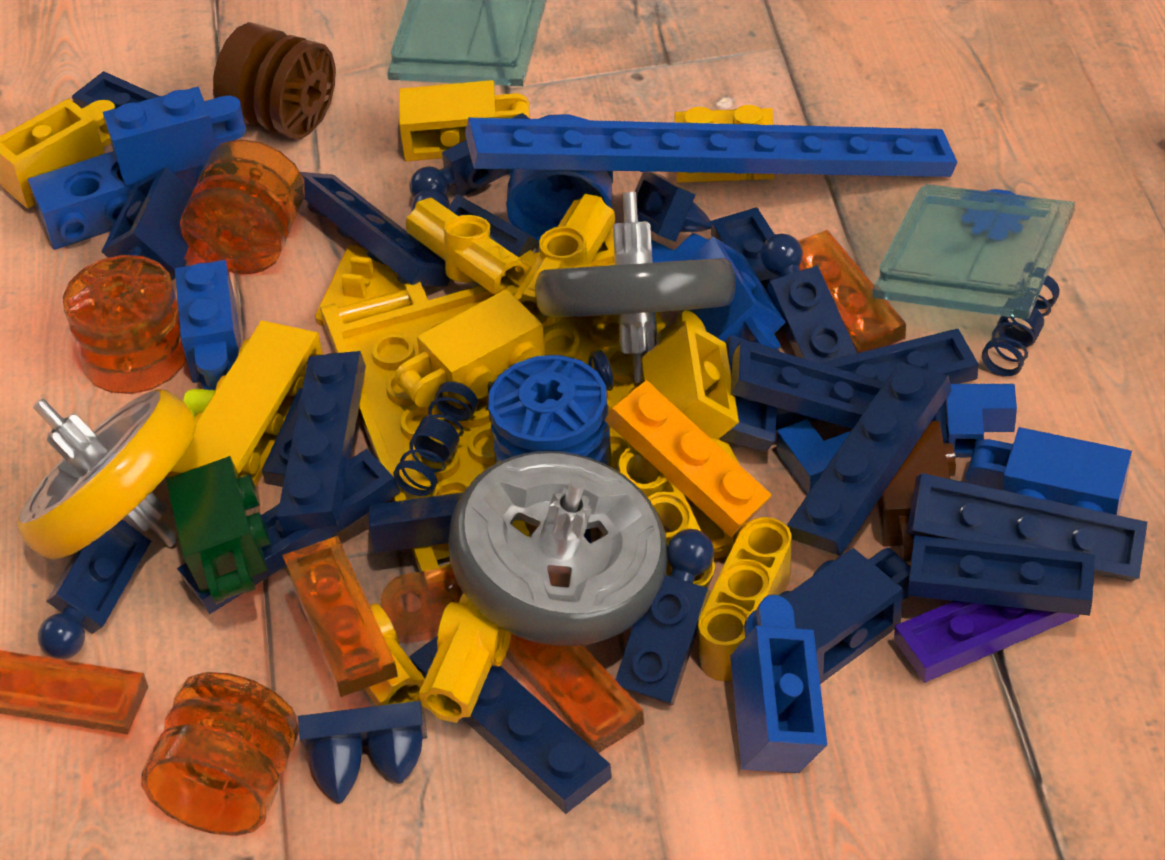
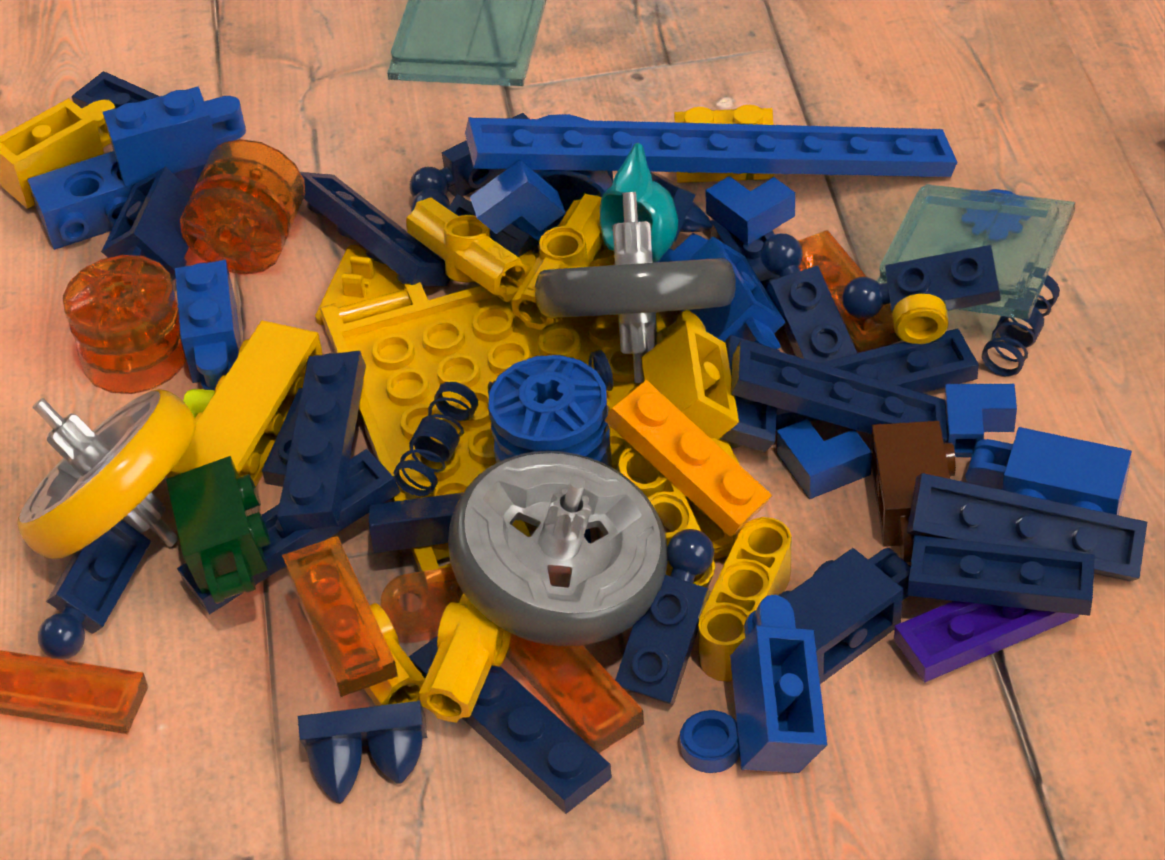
clear orange wheel [141,672,299,836] -> none
reddish brown wheel [213,22,336,139] -> none
yellow brick [395,289,546,409] -> none
yellow brick [399,80,530,162] -> none
dark blue plate [787,362,952,556] -> none
none -> blue piece [470,160,565,234]
none -> teal piece [599,143,678,263]
none -> blue tile [680,710,740,773]
none -> blue piece [705,176,795,245]
none -> dark blue plate [842,245,1001,319]
none -> yellow tile [892,294,948,344]

